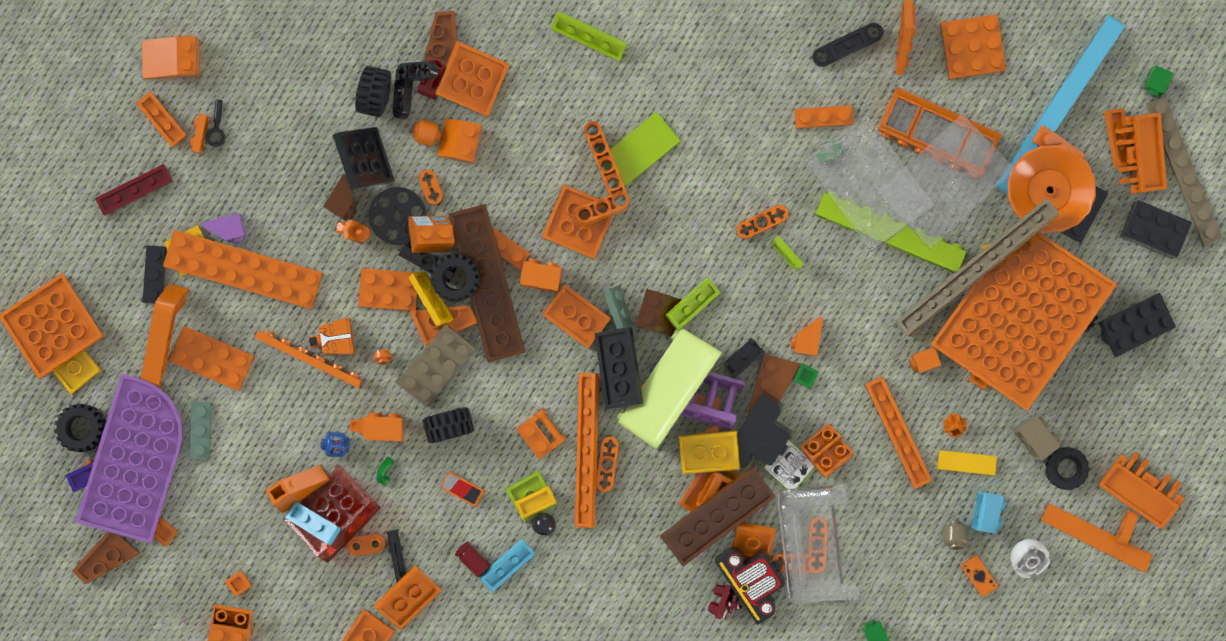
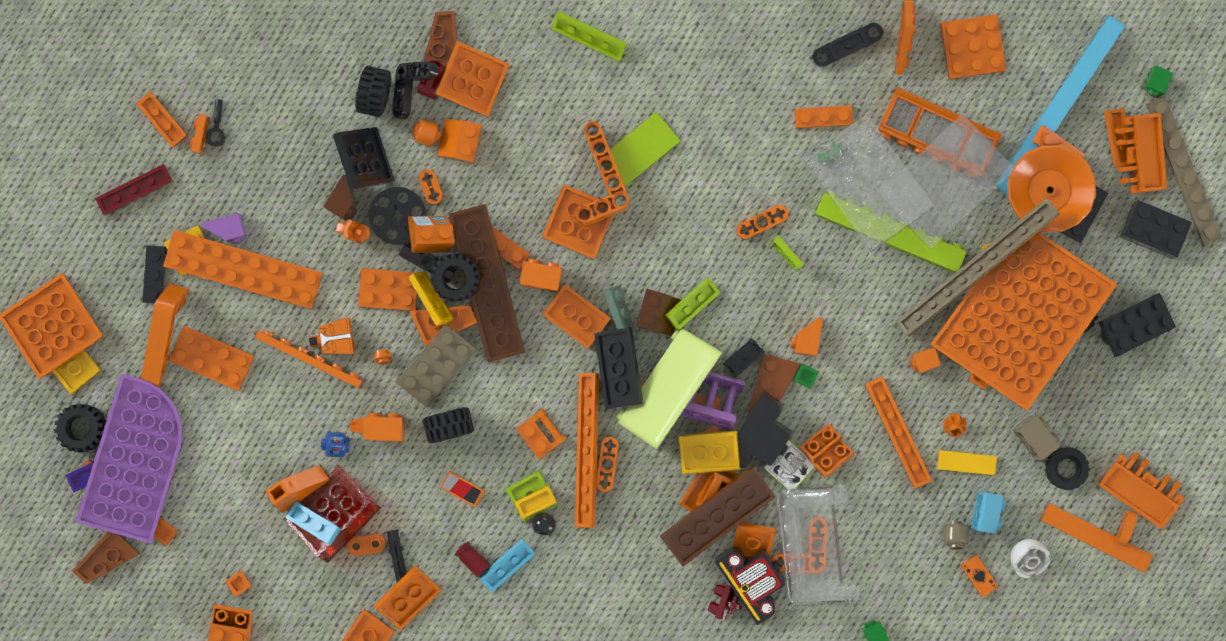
orange slope [142,36,200,79] -> none
sand green plate [189,401,212,460] -> none
green arm [376,456,394,486] -> none

